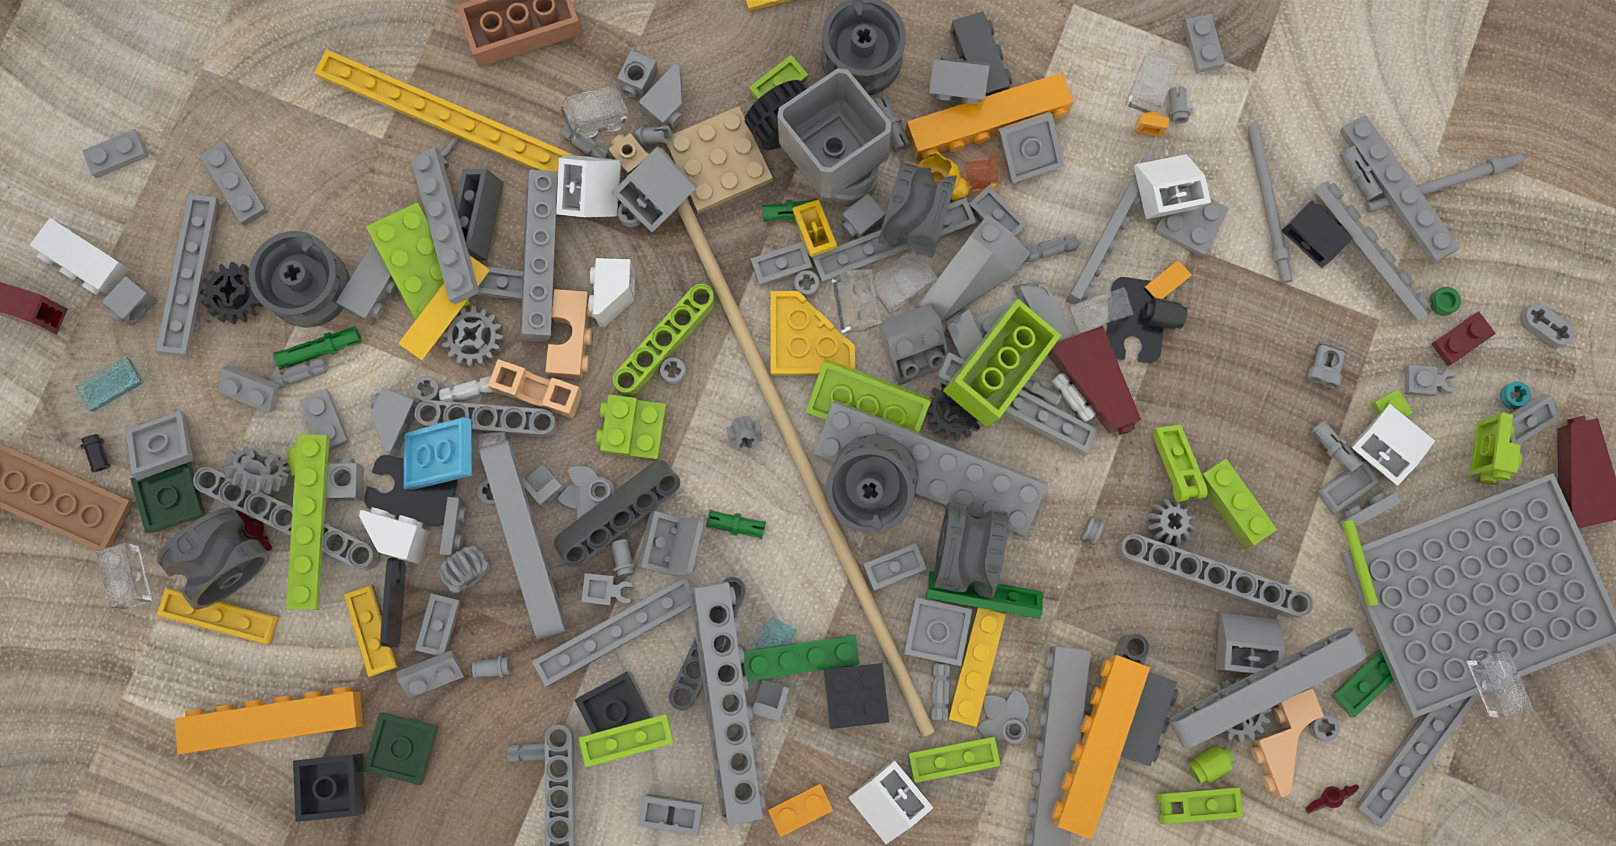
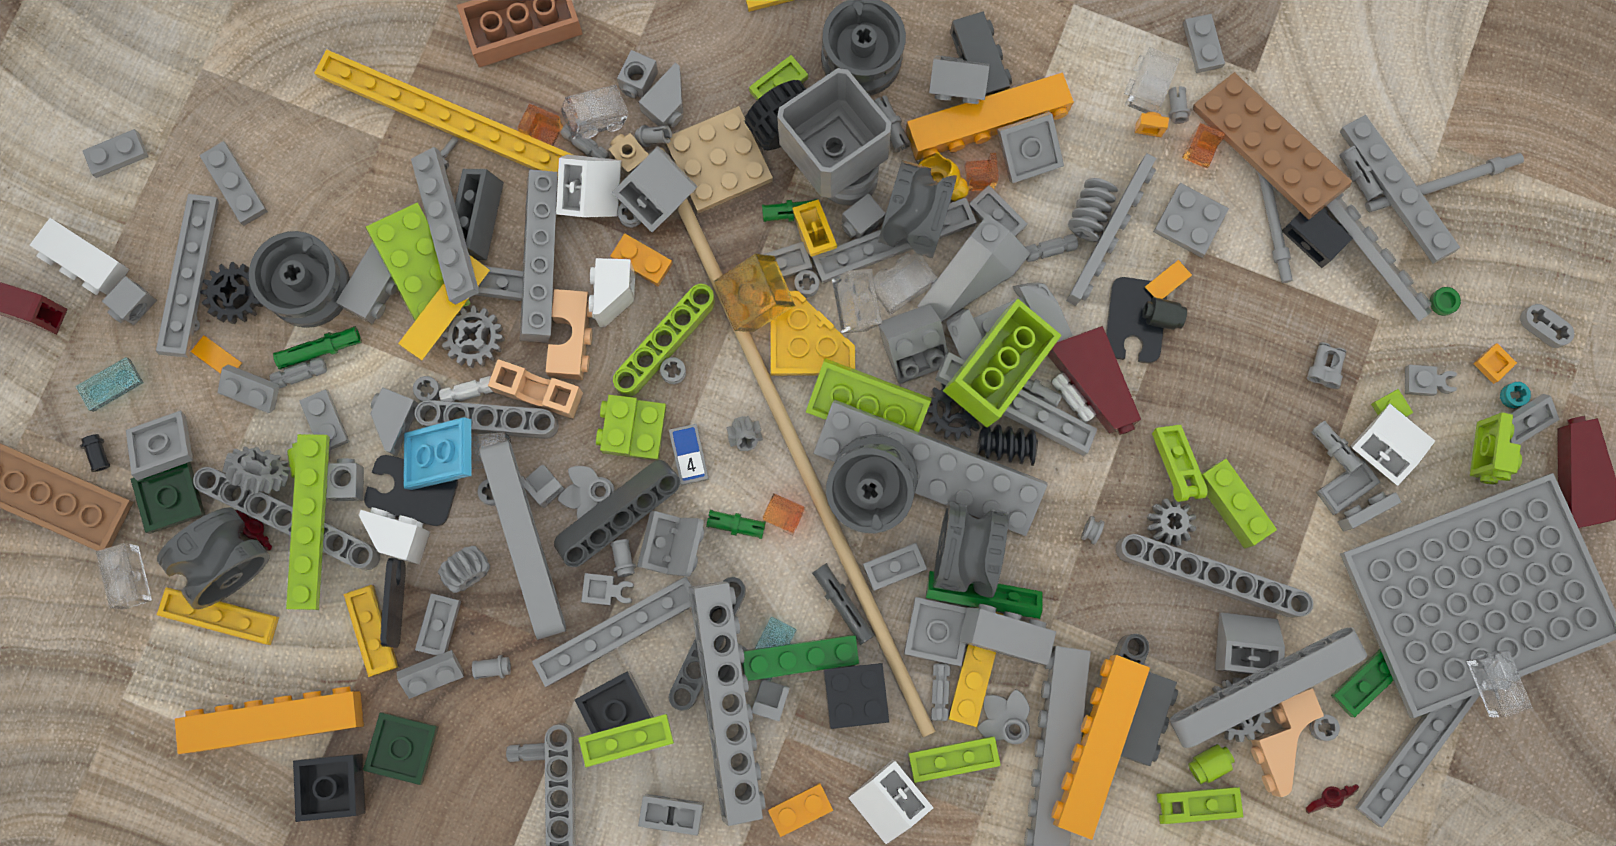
light grey plate [439,497,468,557] -> none
clear brick [1069,287,1134,334] -> none
white slope [1134,154,1211,220] -> none
lime bar [1342,519,1379,607] -> none
dark red plate [1431,311,1496,366] -> none
none -> light orange sticker [191,335,242,374]
none -> clear orange panel [517,103,563,146]
none -> light orange plate [610,233,673,286]
none -> tile [669,424,709,486]
none -> clear yellow brick [714,254,795,332]
none -> clear orange panel [763,493,805,536]
none -> dark grey pin [812,563,875,645]
none -> light grey brick [959,604,1056,665]
none -> black piece [976,424,1038,466]
none -> light grey piece [1068,178,1119,242]
none -> clear orange panel [1182,123,1225,168]
none -> medium nougat plate [1193,72,1352,220]
none -> light orange plate [1473,343,1517,384]

